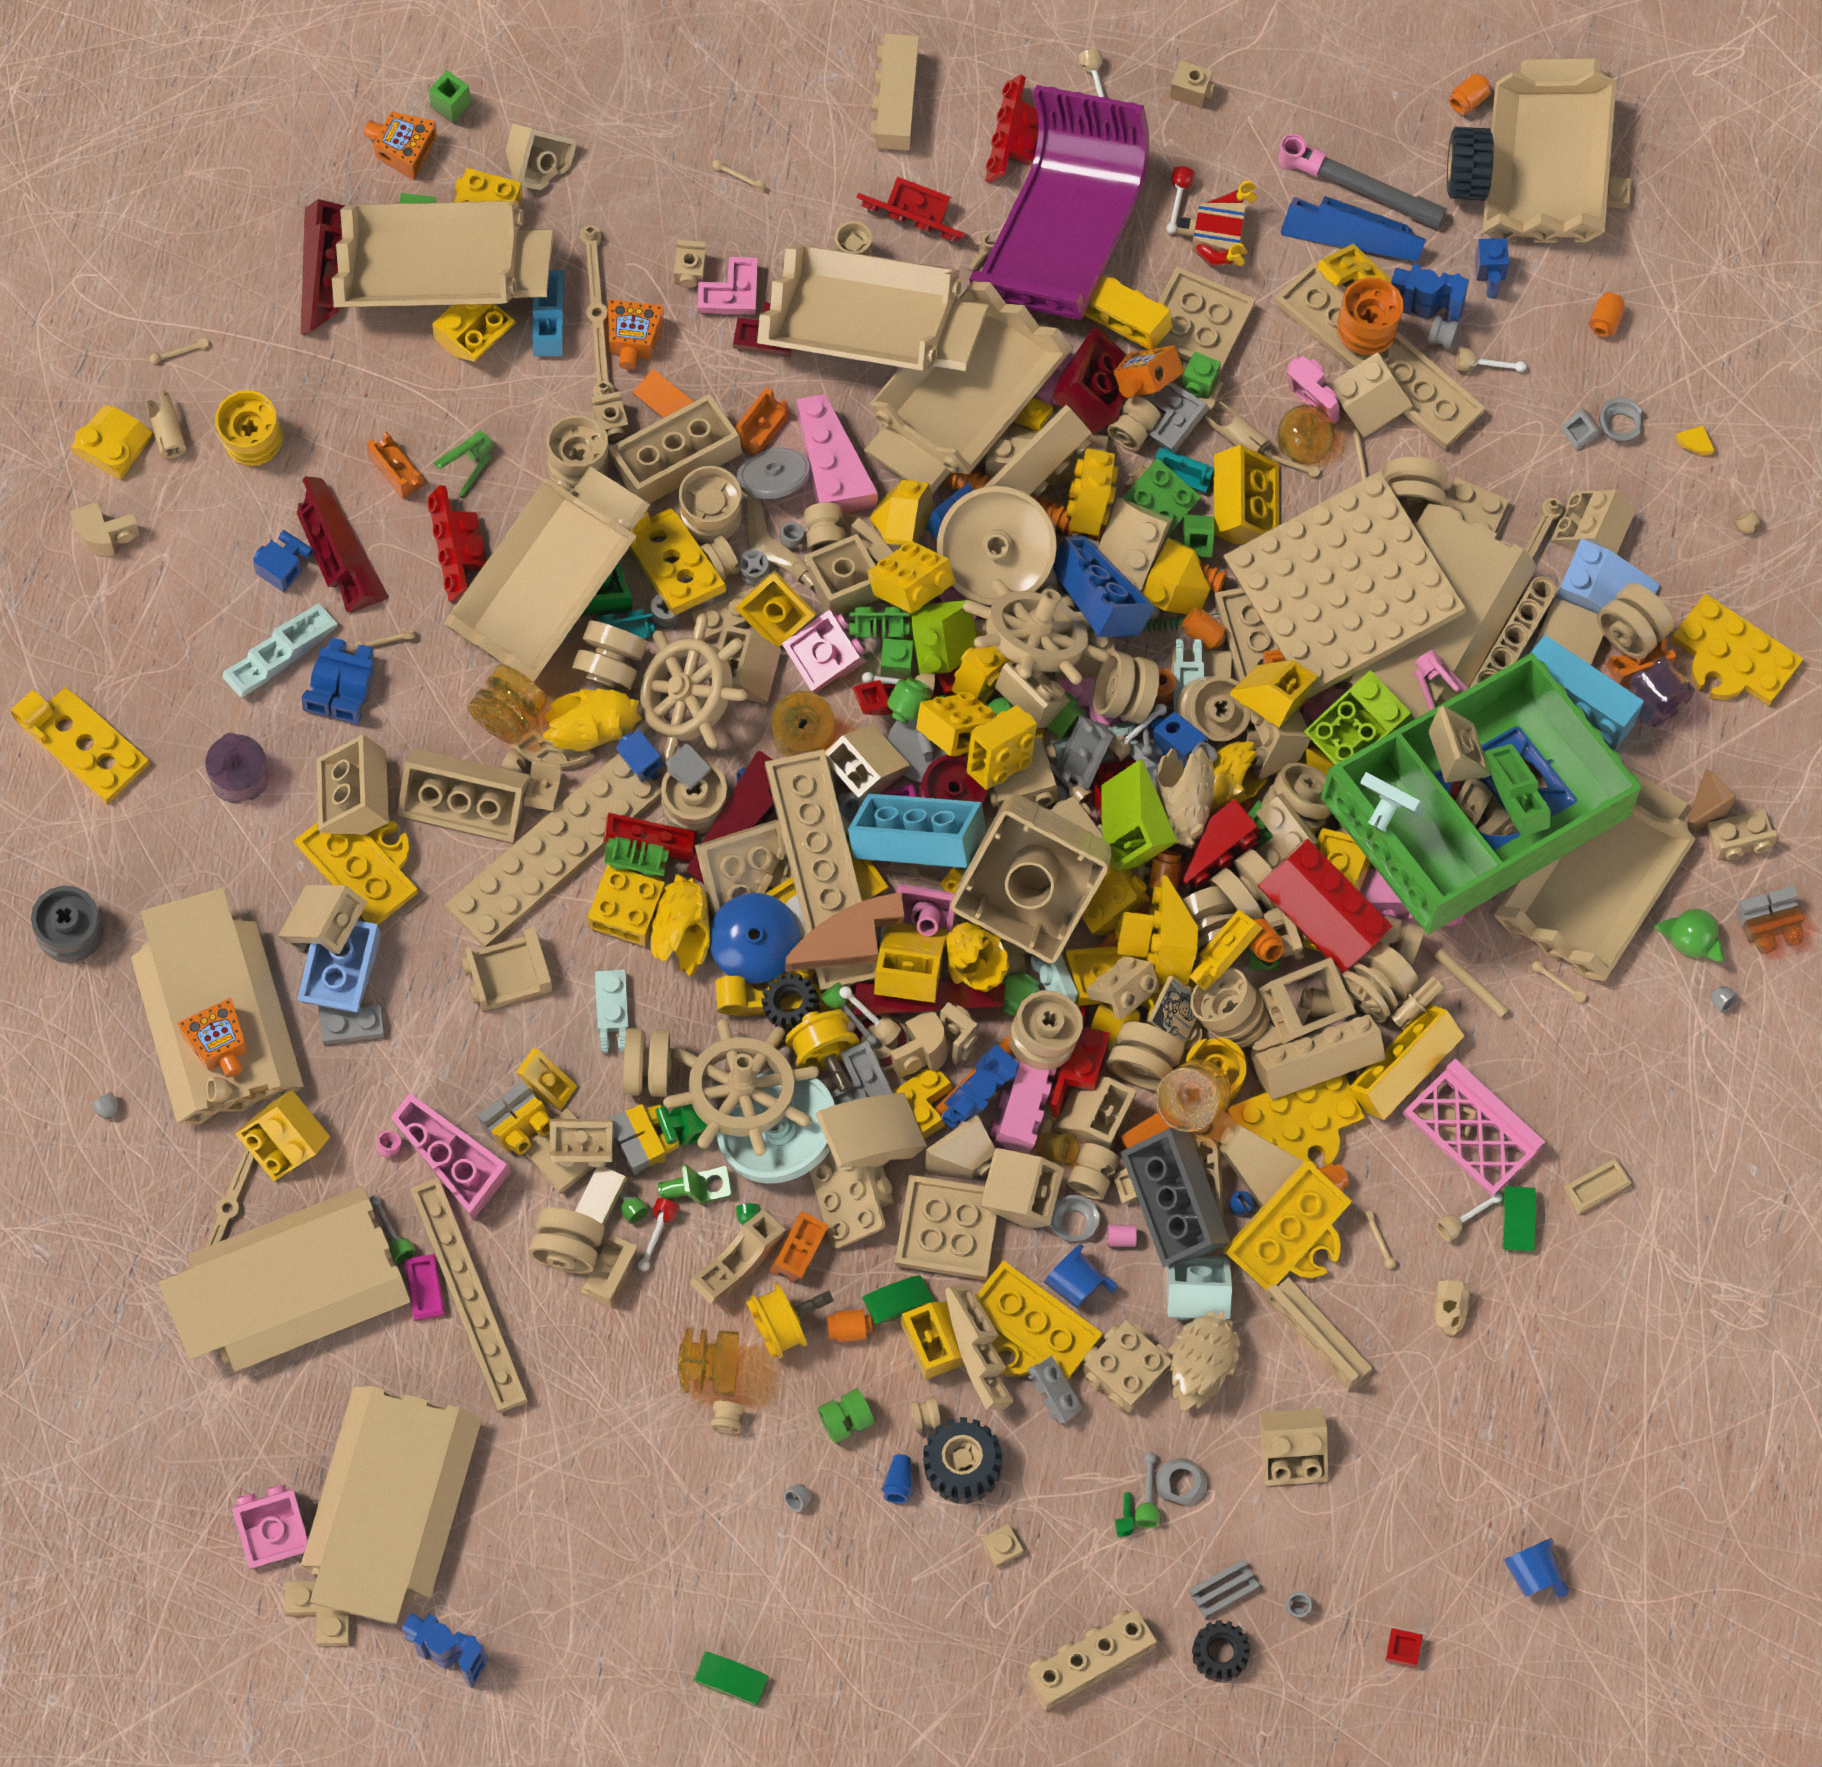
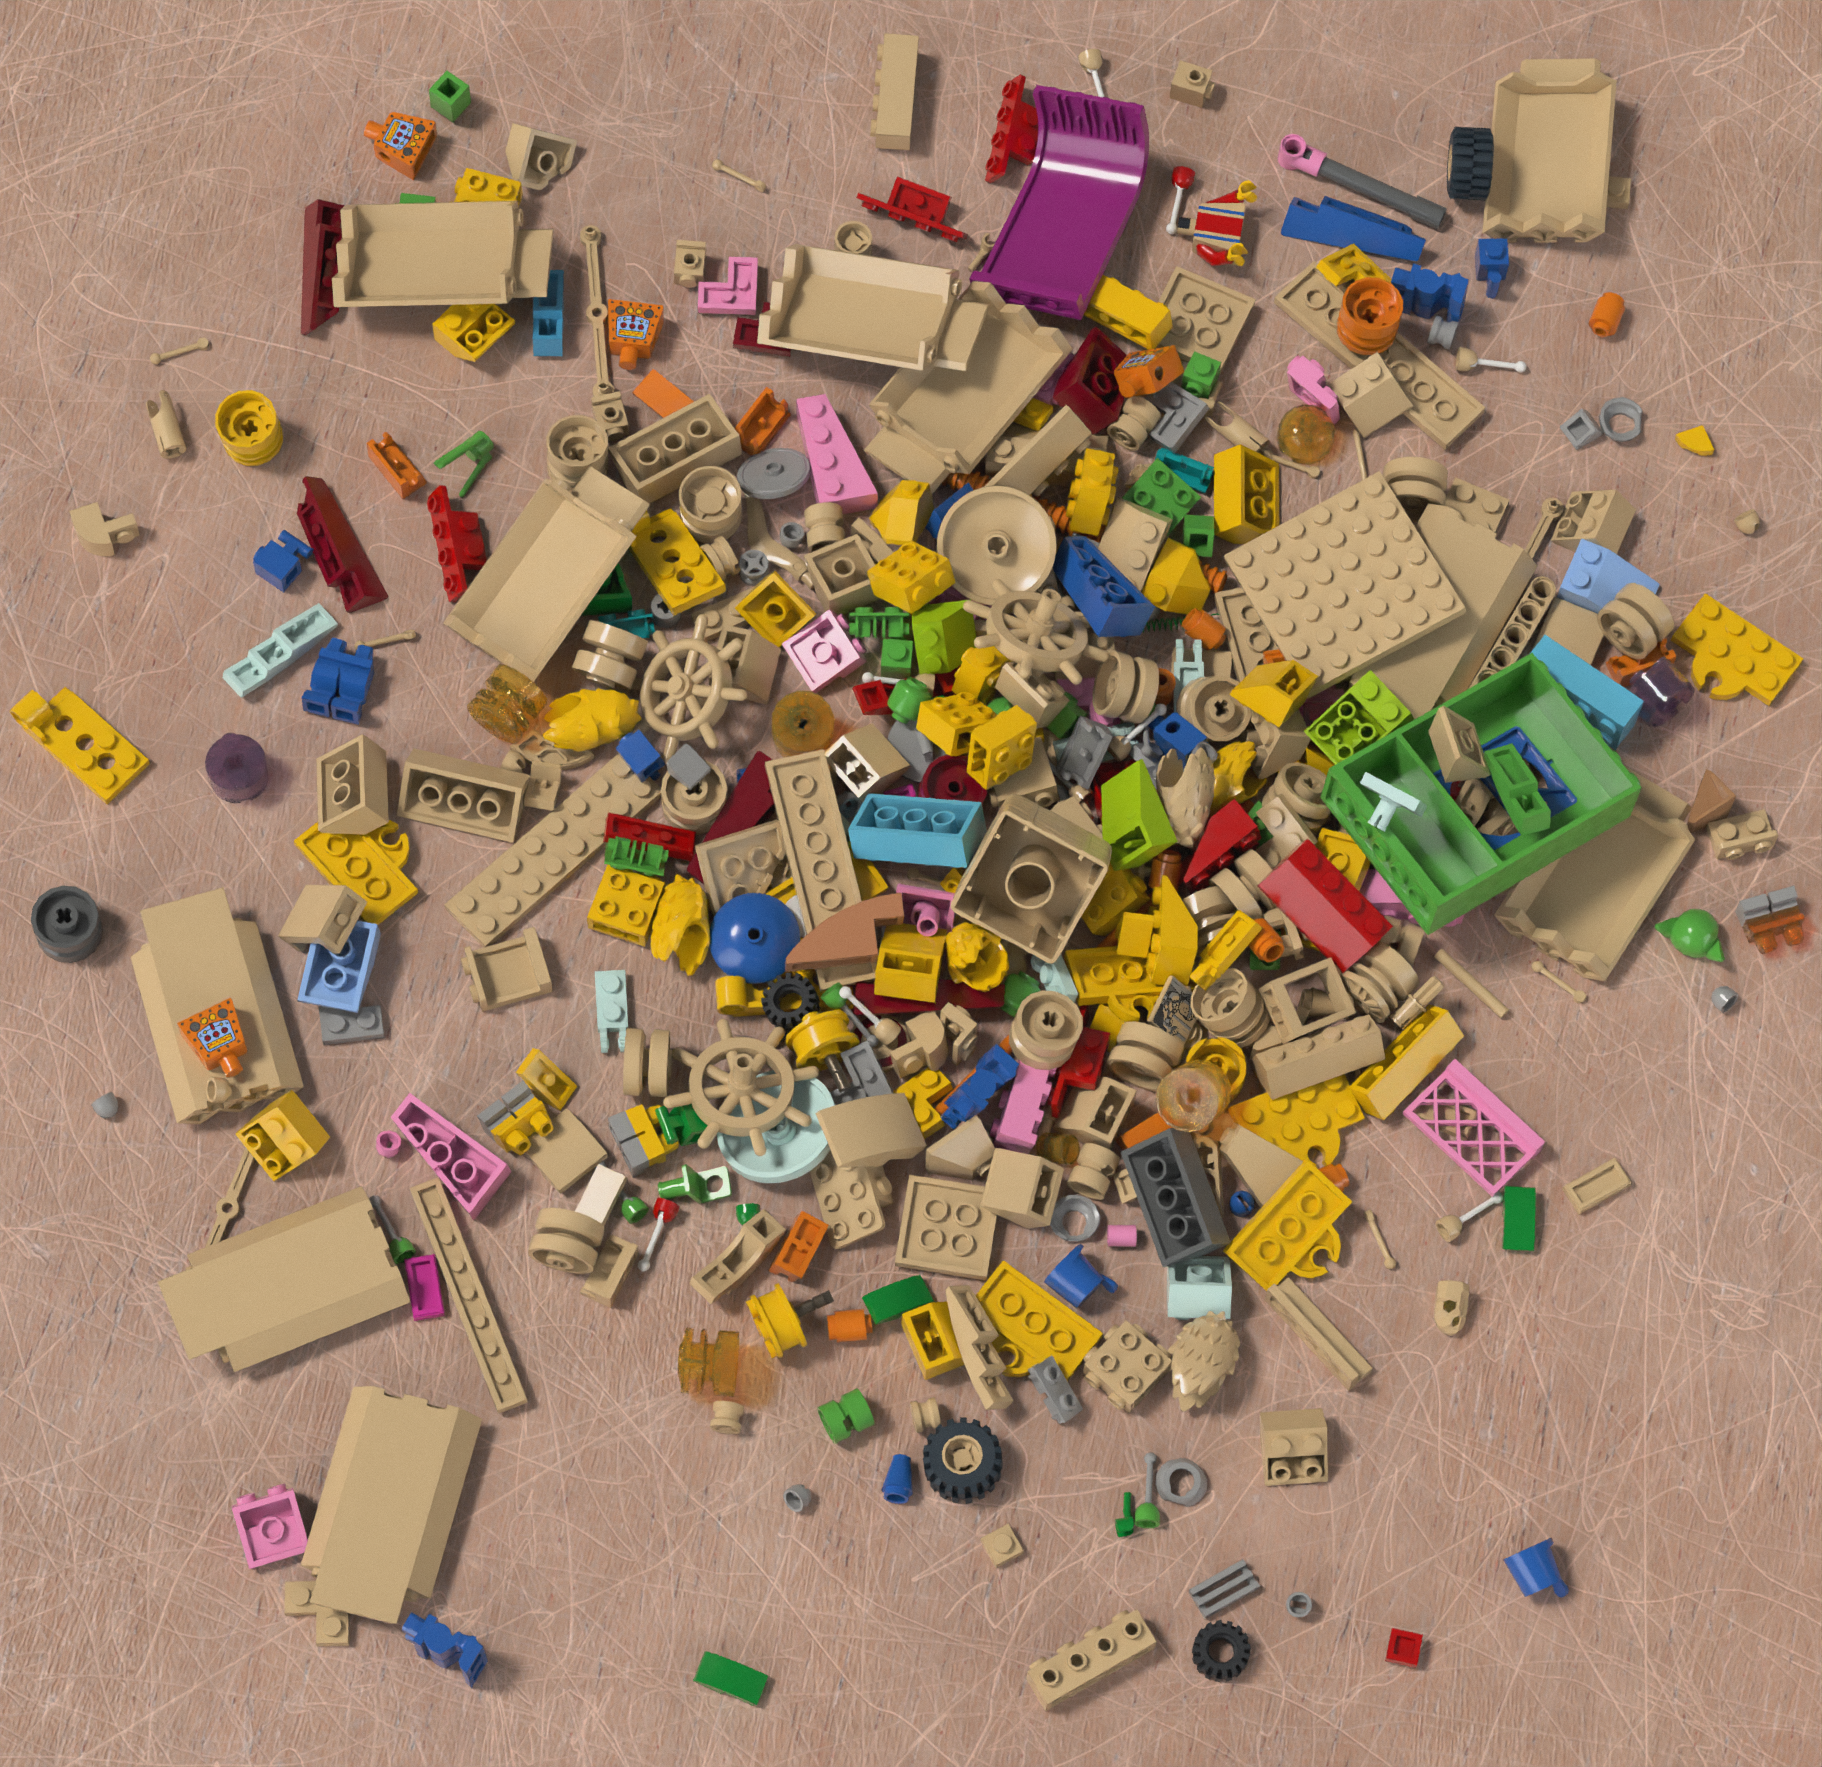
yellow slope [70,405,154,480] -> none
tan bracket [549,1119,613,1167] -> none
tan bracket [1086,957,1160,1019] -> none
bright pink plant [1414,650,1469,711] -> none
orange brick [1448,73,1491,115] -> none

